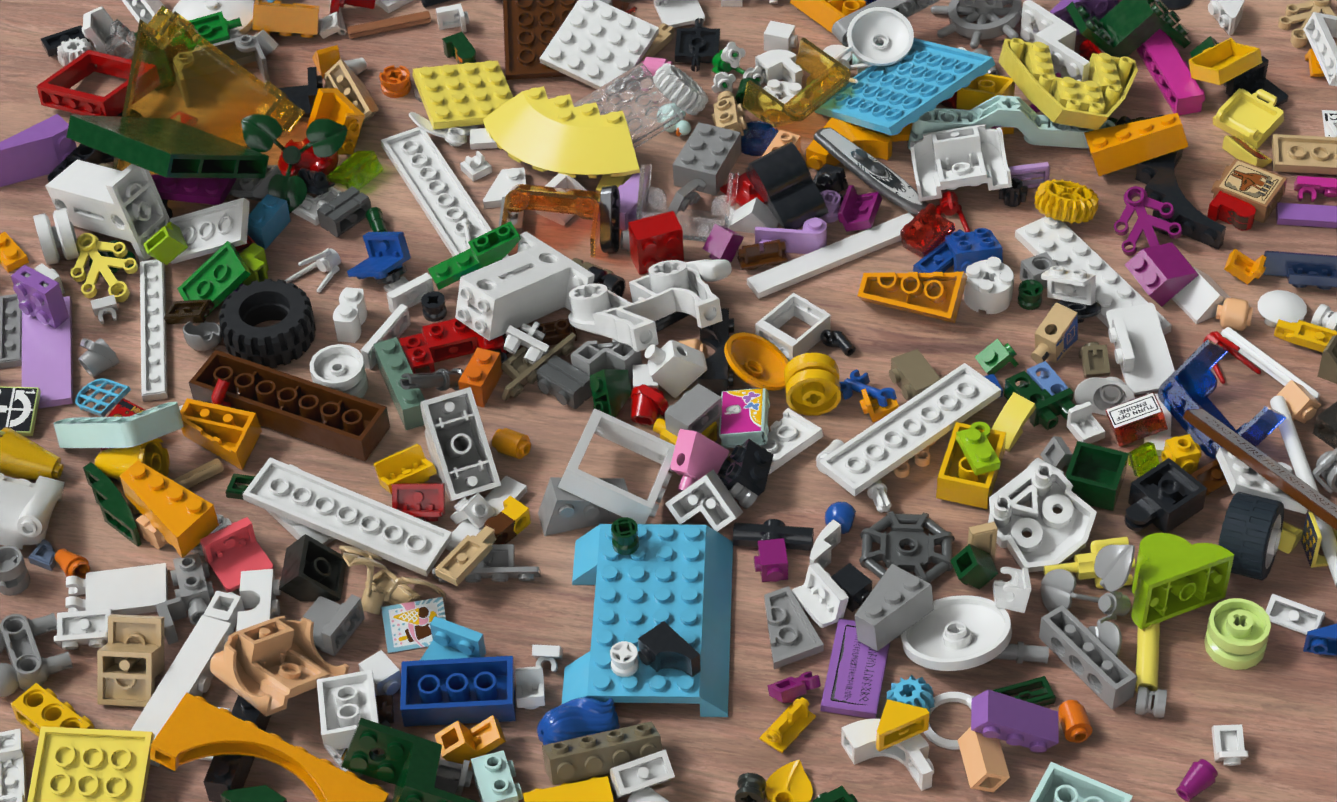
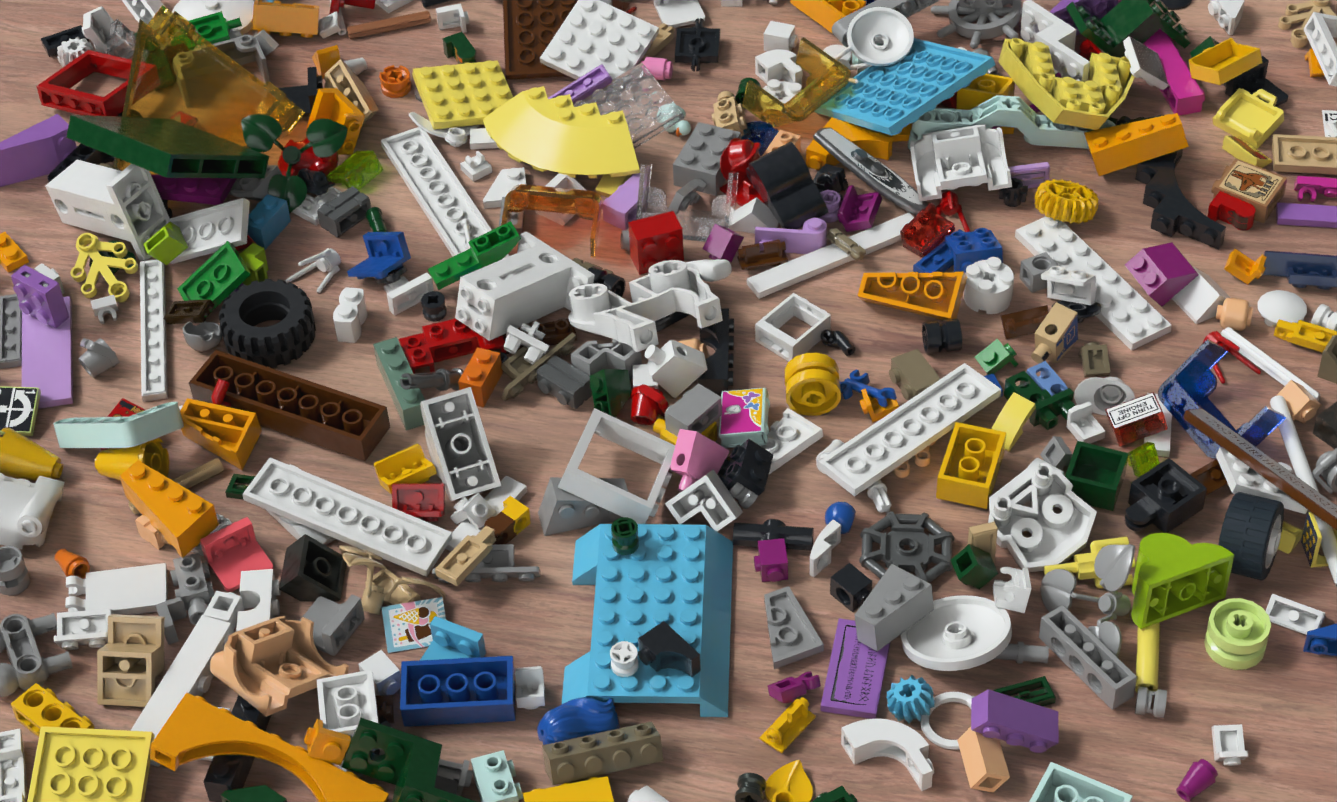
sand blue tile [28,539,56,571] -> none
white wheel [33,208,79,266] -> none
medium azure window [75,378,131,417] -> none
dark green slope [83,462,142,547] -> none
white wheel [309,344,368,398] -> none
white tile [360,304,411,370] -> none
light orange brick [435,715,506,767] -> none
light orange brick [492,428,531,459] -> none
white tile [532,645,563,672] -> none
black beam [600,185,620,253] -> none
white tile [610,749,675,799] -> none
white gear [653,63,708,115] -> none
white plant [712,42,764,93] -> none
light orange dish [724,332,789,391] -> none
white bracket [792,562,849,628] -> none
yellow slope [876,699,930,752] -> none
lime hinge [956,421,1001,475] -> none
dark green wheel [1018,279,1043,310] -> none
orange brick [1058,700,1093,743] -> none
white bracket [1106,303,1178,395] -> none
magenta plant [1114,186,1182,256] -> none
yellow brick [1161,434,1202,474] -> none
none -> light orange bracket [304,719,351,765]
none -> medium lavender tile [548,64,614,106]
none -> red piece [720,138,761,184]
none -> dark tan axle [827,228,866,261]
none -> black wheel [922,319,962,354]
none -> reddish brown hinge [1000,305,1049,339]
none -> tile [1123,37,1169,90]

